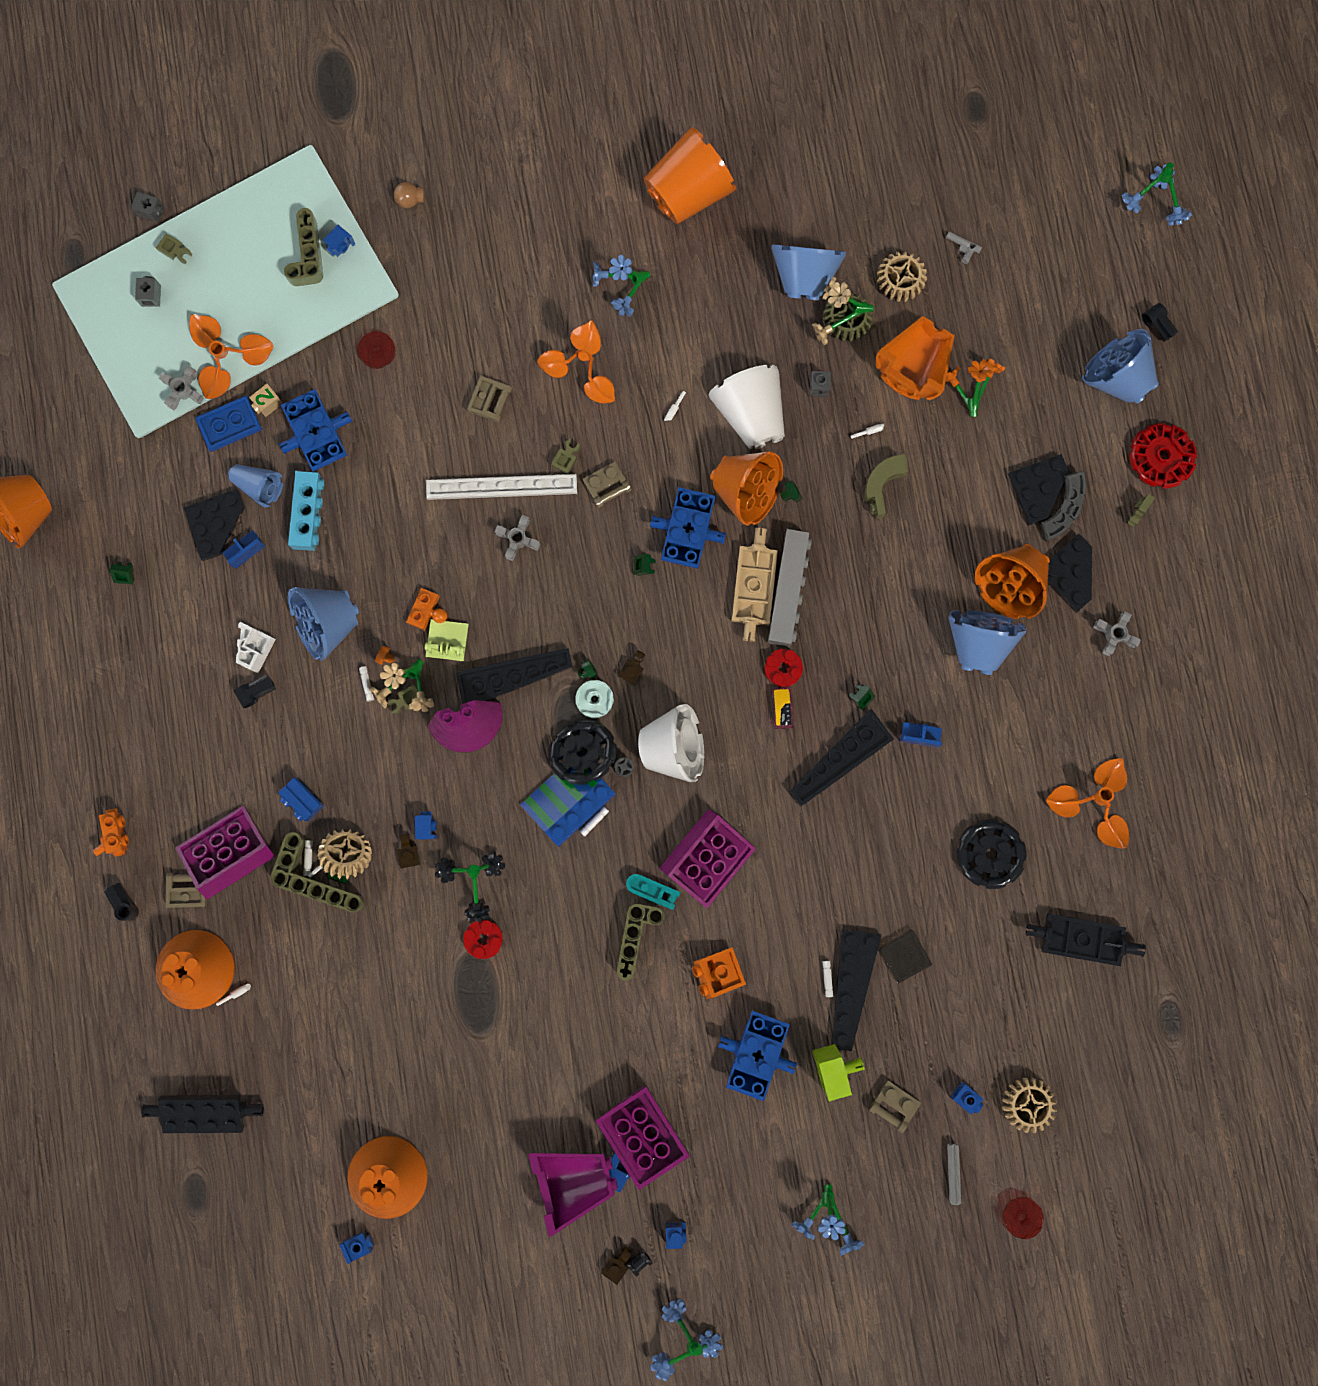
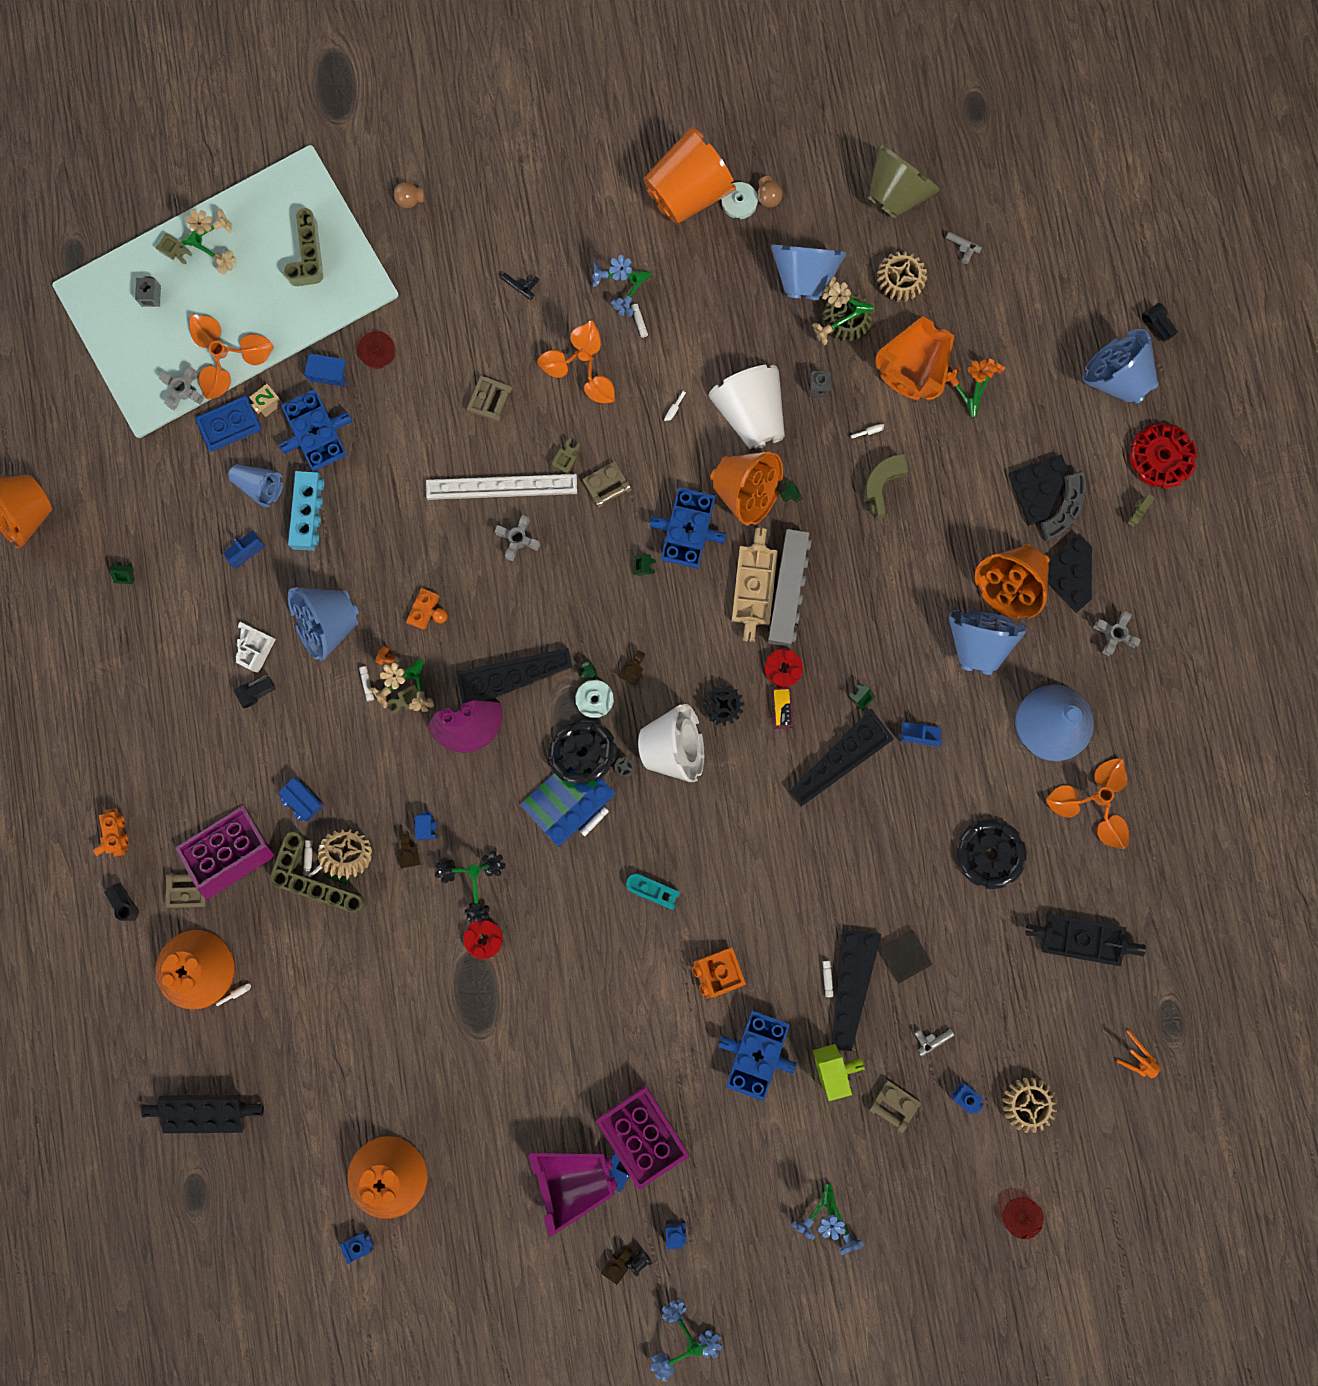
dark grey brick [131,191,164,223] -> none
black plate [184,489,245,561] -> none
blue brick [323,224,355,257] -> none
yellowish green hinge [425,619,469,661] -> none
olive beam [617,904,664,981] -> none
magenta slope [659,809,756,908] -> none
light grey axle [947,1143,961,1205] -> none
medium blue plant [1122,162,1192,226] -> none
none -> tan plant [182,209,236,275]
none -> blue panel [304,354,346,387]
none -> black hose [501,273,539,300]
none -> white wheel [631,304,648,338]
none -> black gear [702,684,744,726]
none -> light aqua plate [721,182,758,219]
none -> medium nougat piece [757,176,783,208]
none -> olive cone [867,144,940,219]
none -> light grey hose [914,1029,955,1057]
none -> medium blue cone [1015,684,1094,761]
none -> orange plant [1117,1030,1161,1079]

